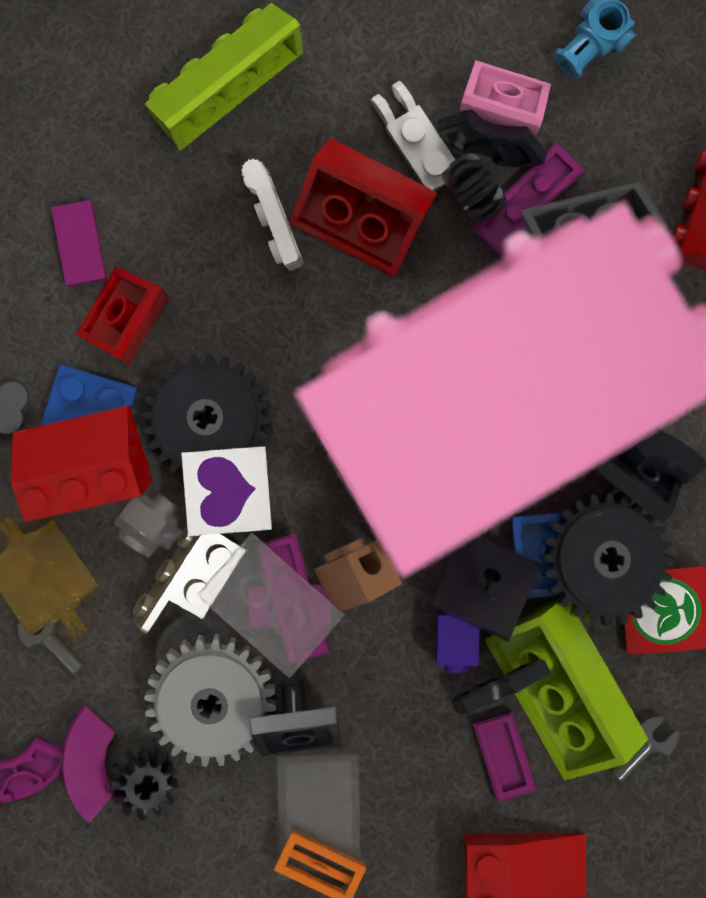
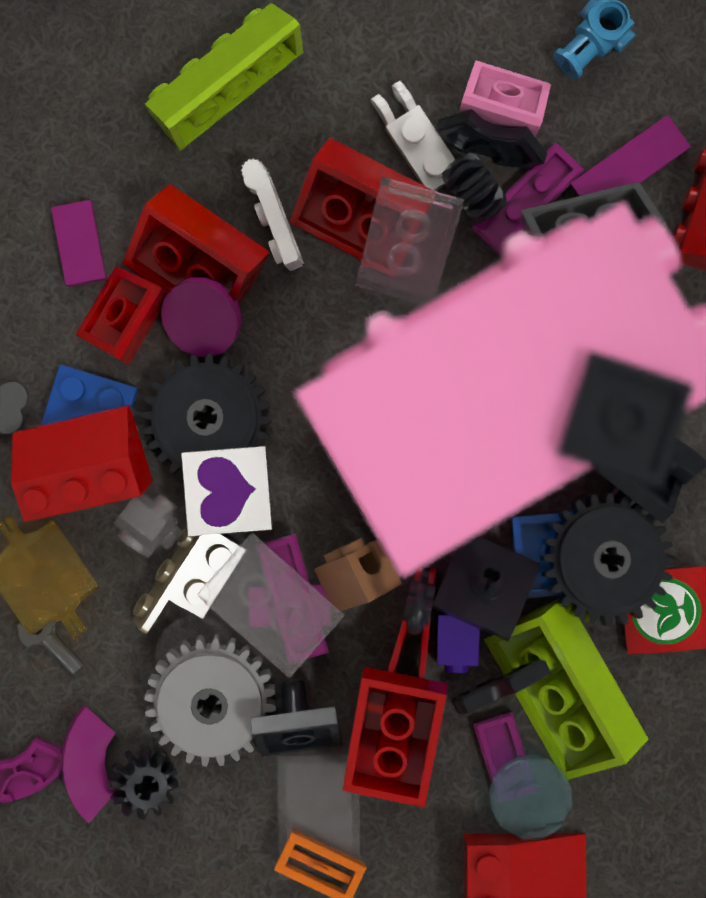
dark grey bar [610,714,679,782] -> none
none -> red slope [122,184,270,305]
none -> magenta tile [161,277,242,357]
none -> red slope [342,566,448,808]
none -> clear tile [355,177,464,306]
none -> clear light blue tile [489,755,572,839]
none -> black tile [556,352,694,488]
none -> magenta tile [569,115,691,197]

